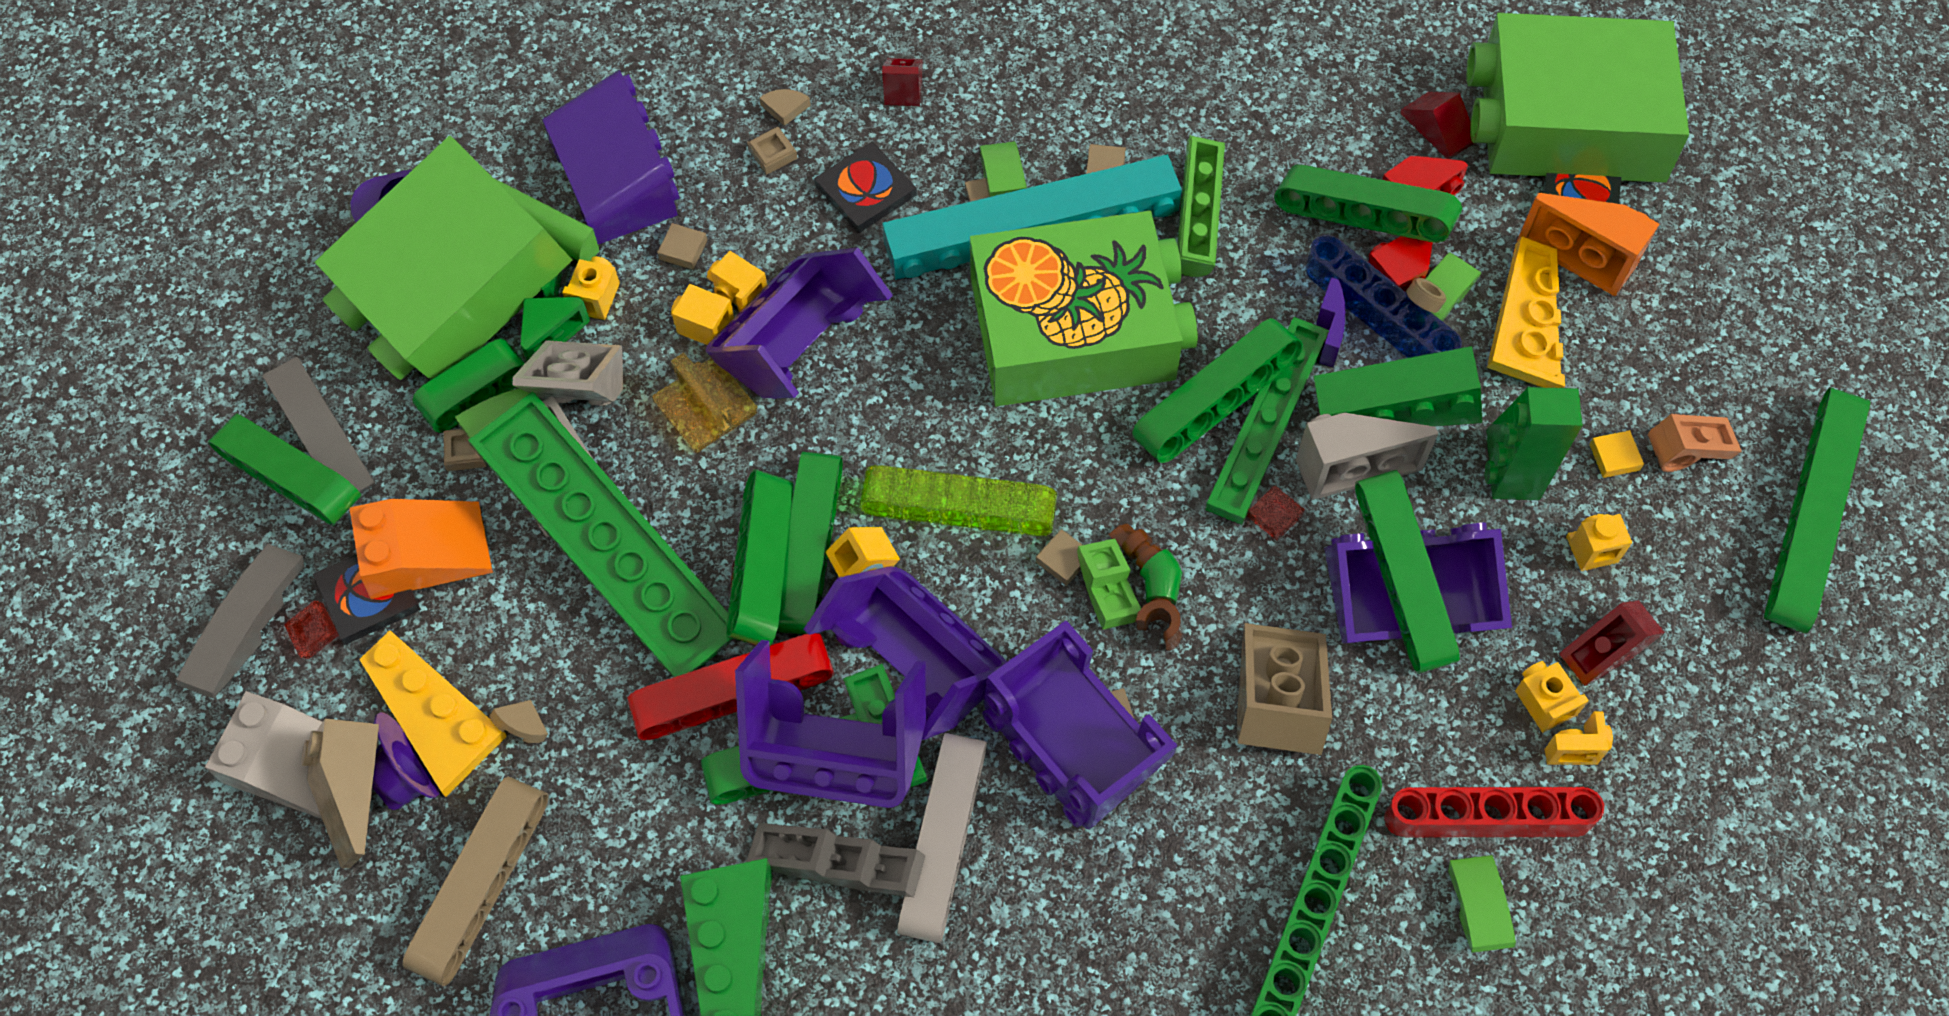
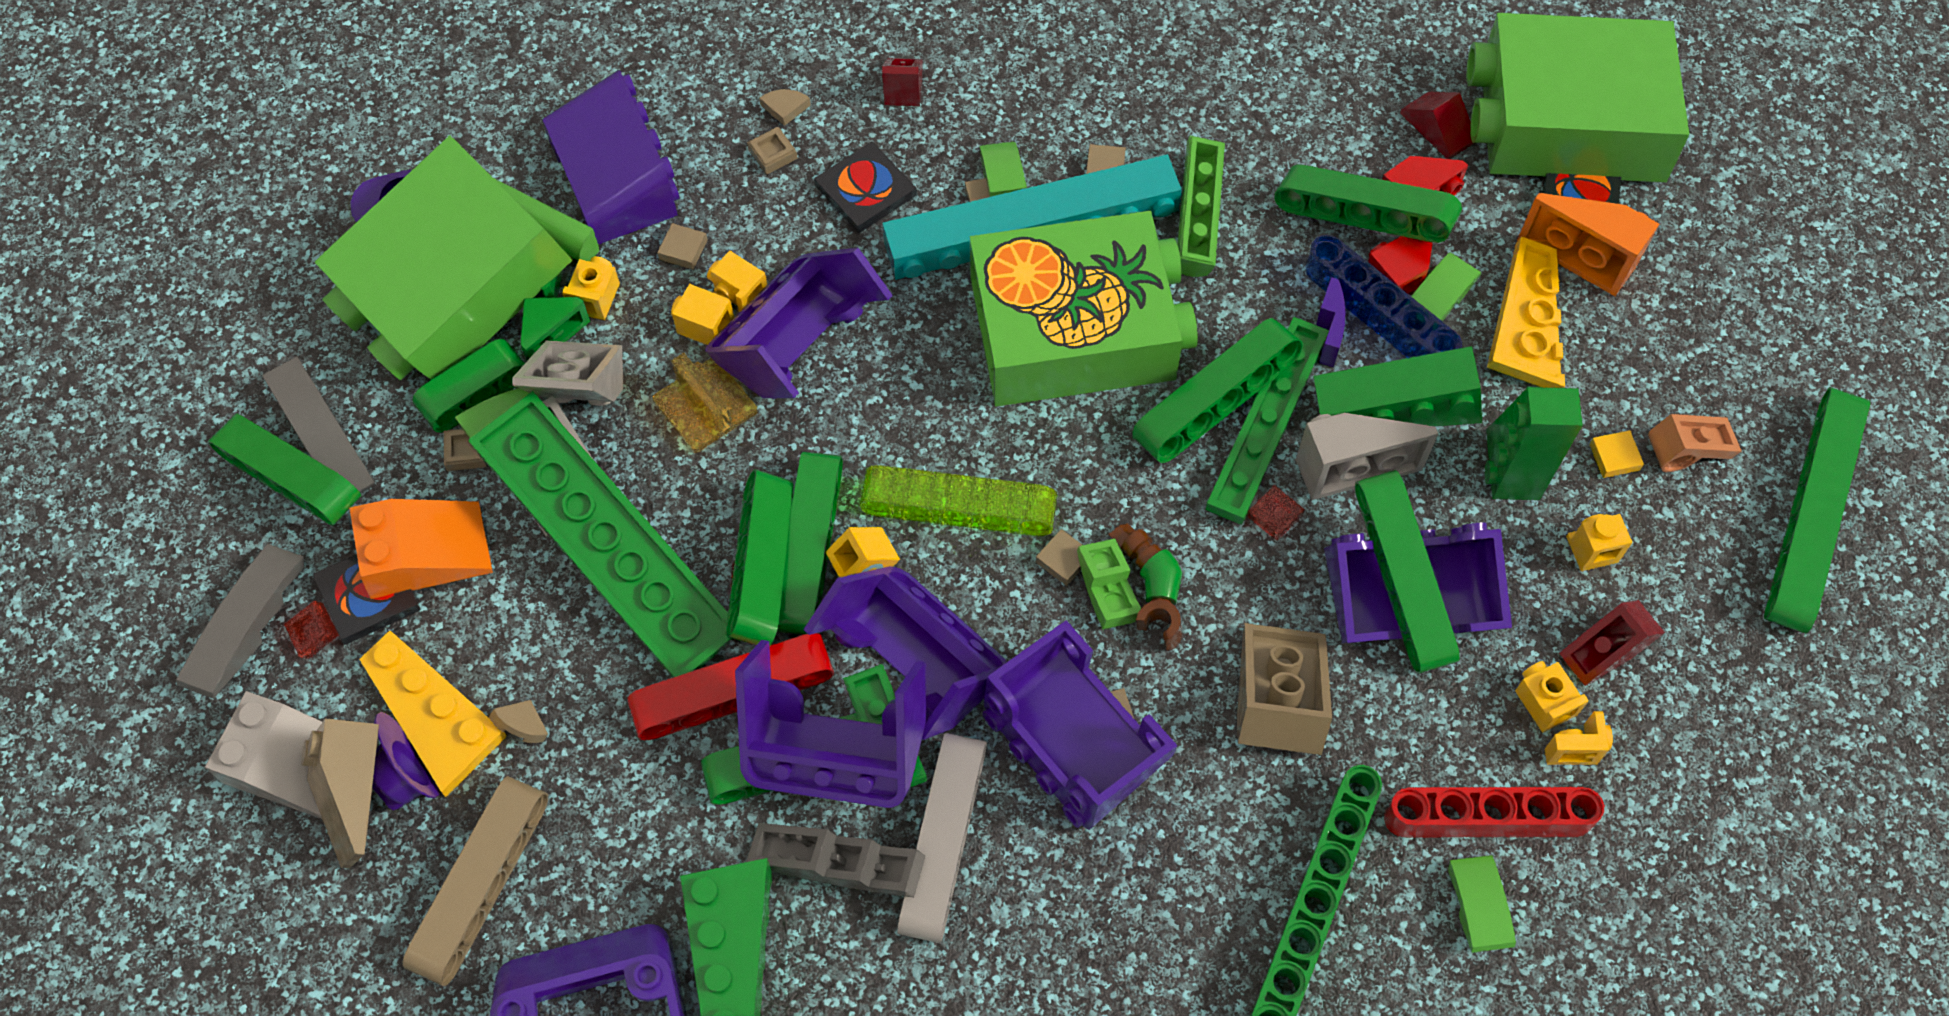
dark tan tile [1406,278,1447,313] -> none

